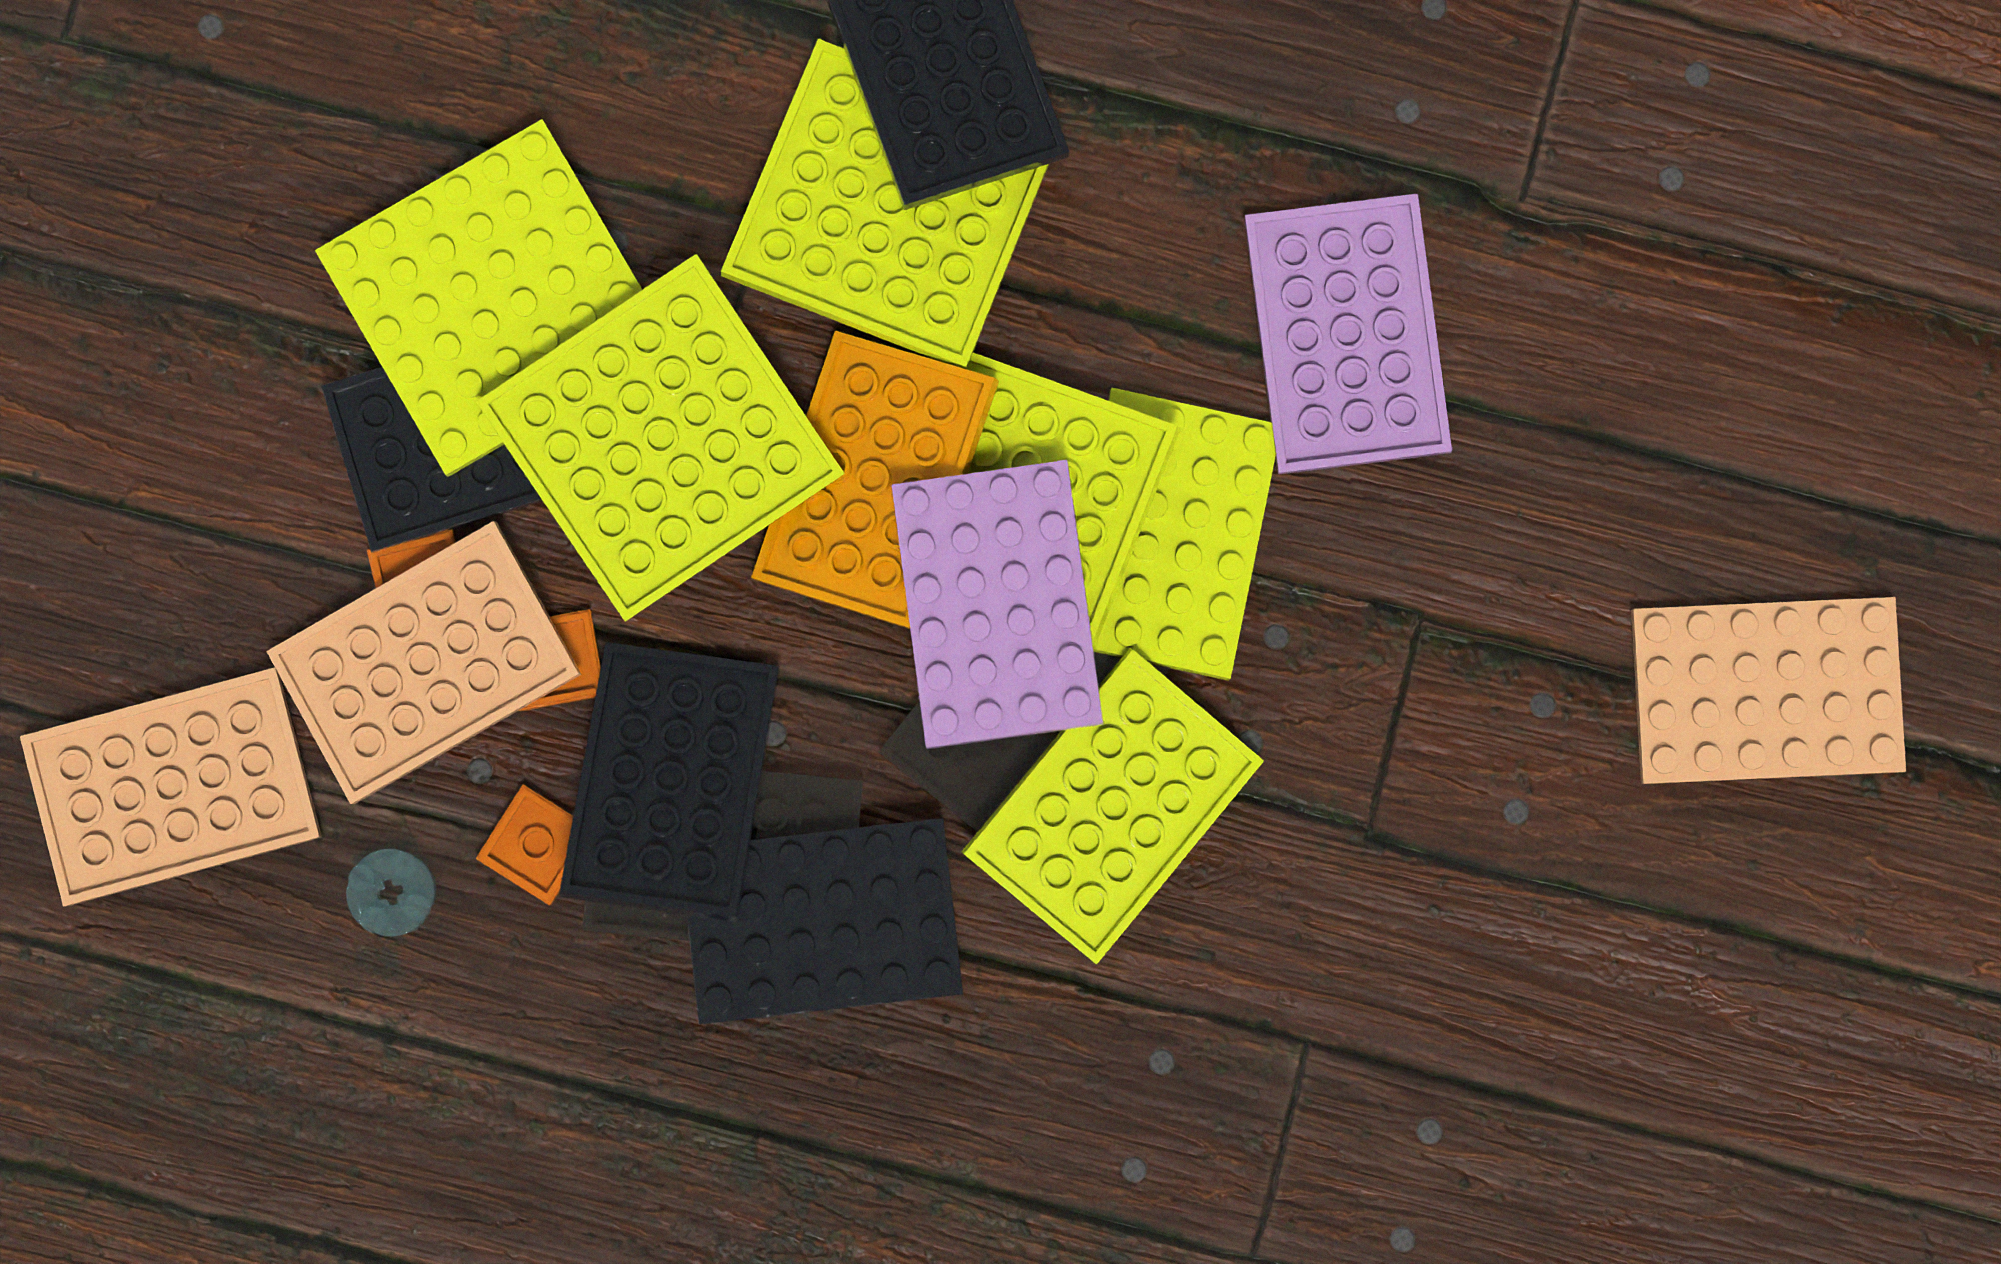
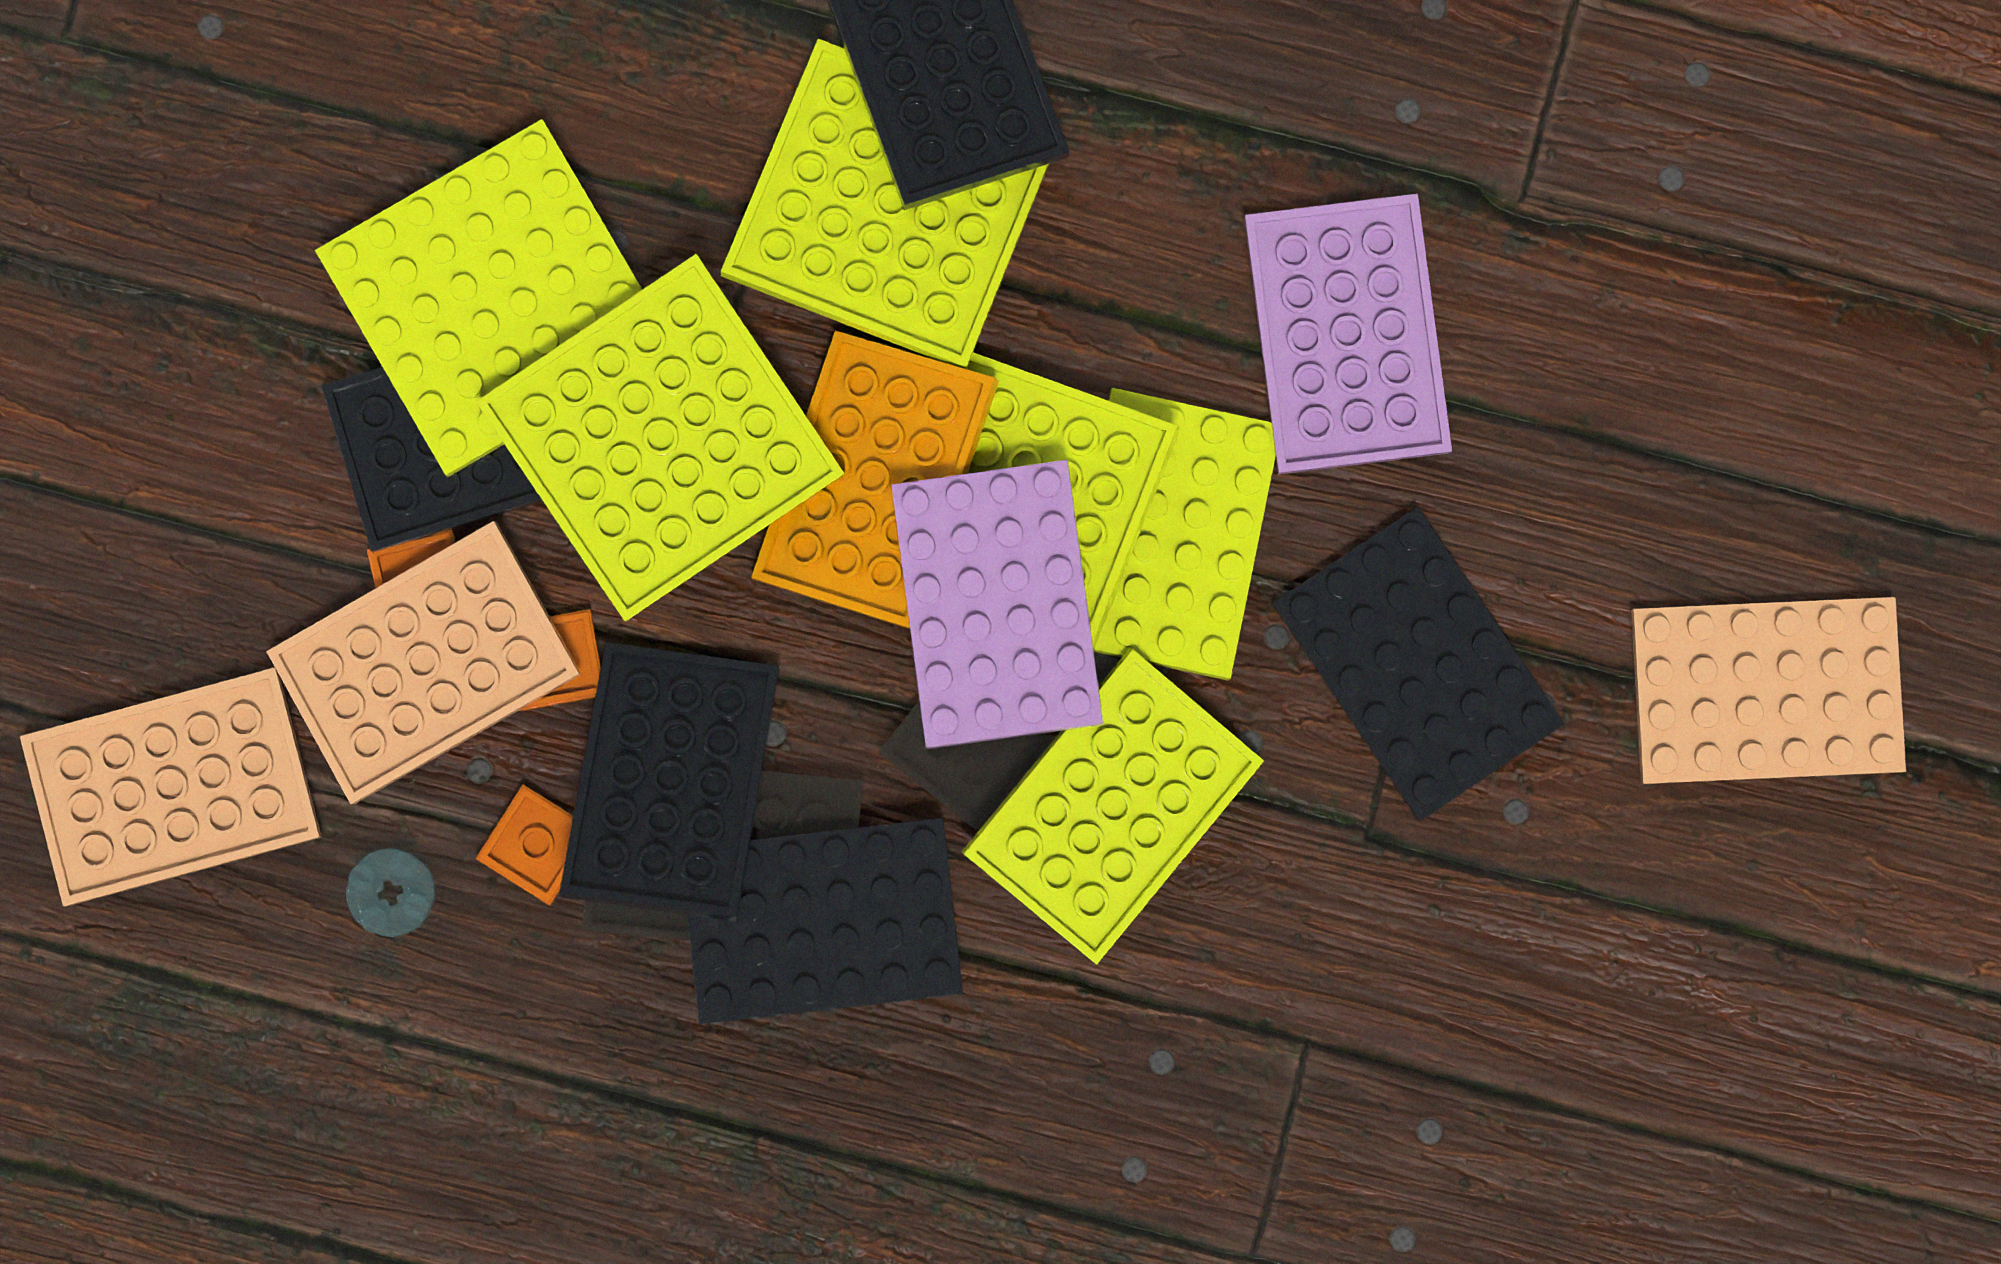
none -> black plate [1272,507,1565,822]

